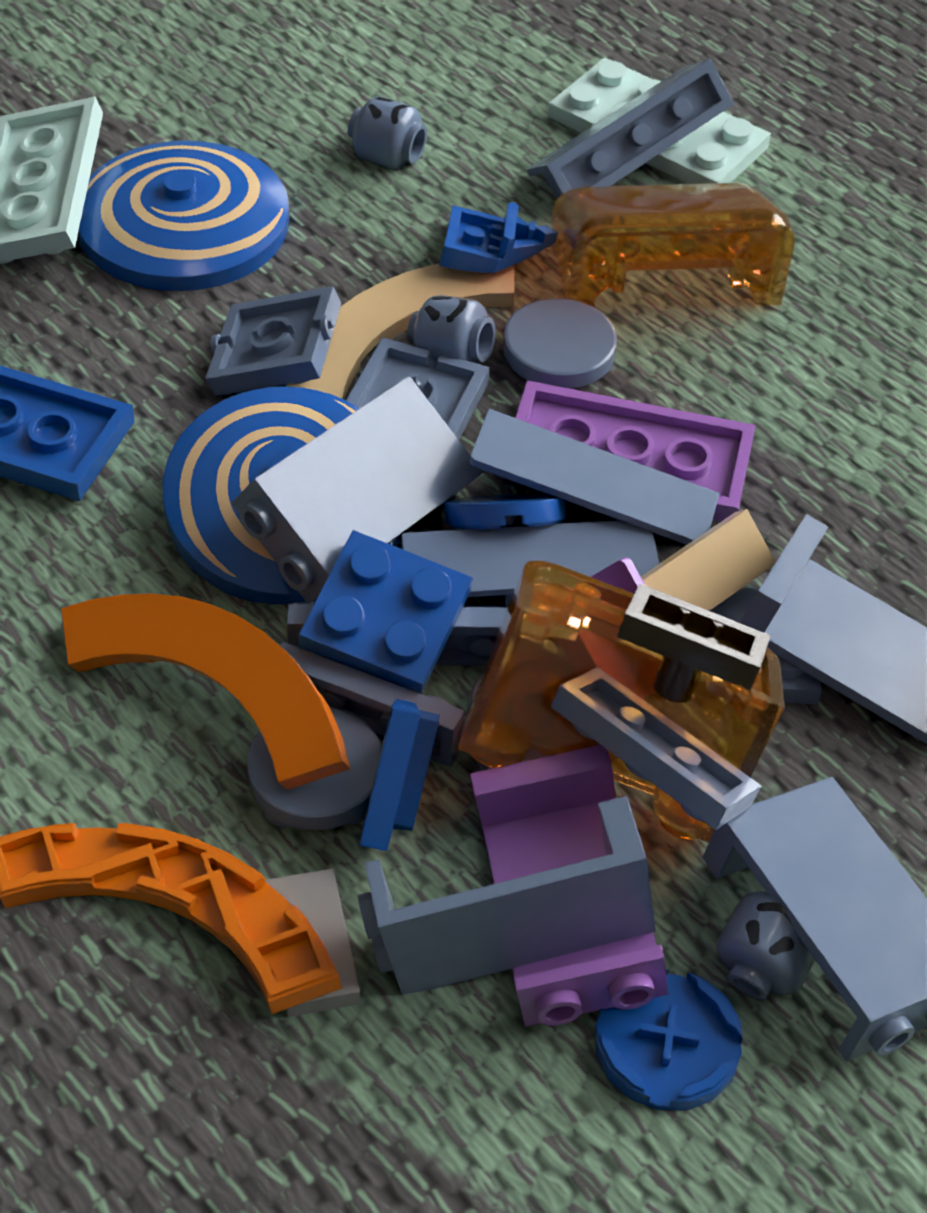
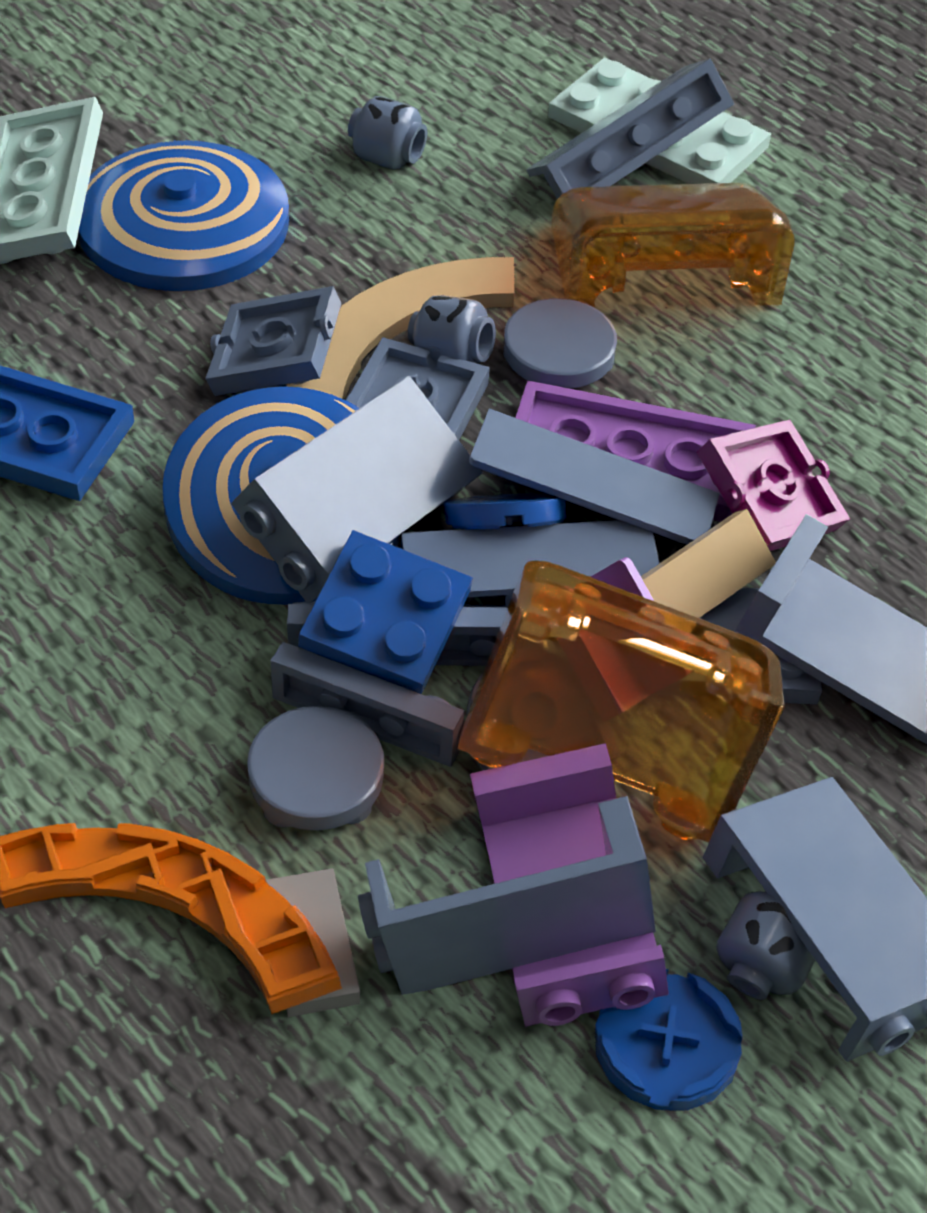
orange tile [61,593,351,790] -> none
blue slope [359,699,440,851] -> none
blue slope [439,202,558,273] -> none
sand blue plate [551,667,761,830] -> none
dark brown tile [617,584,771,703] -> none
none -> plate [696,419,850,551]

